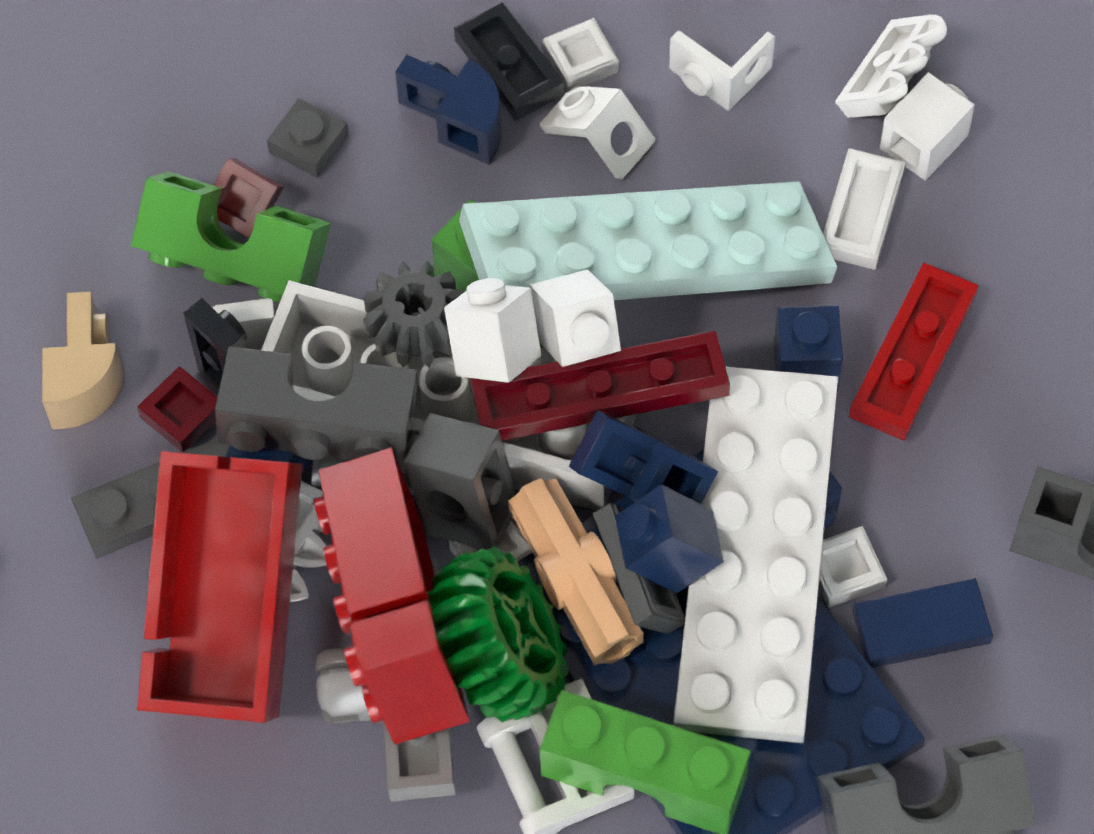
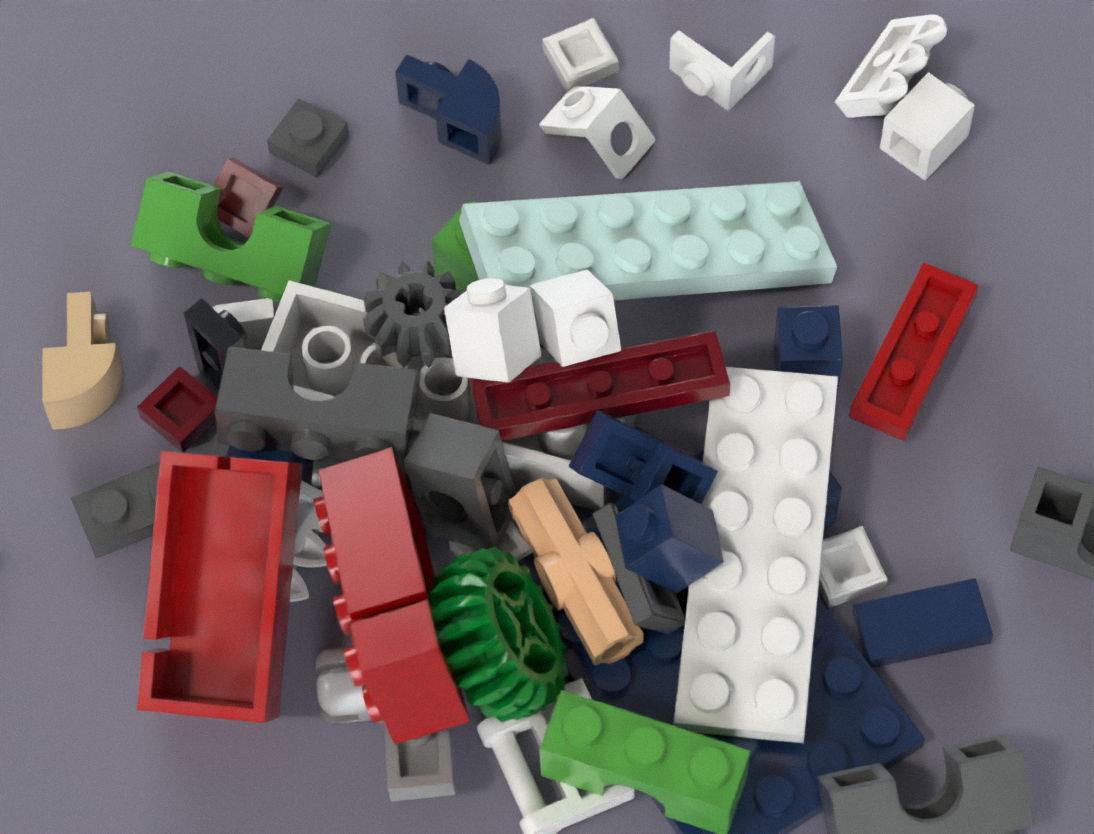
black plate [454,2,564,121] -> none
white tile [823,148,905,270] -> none

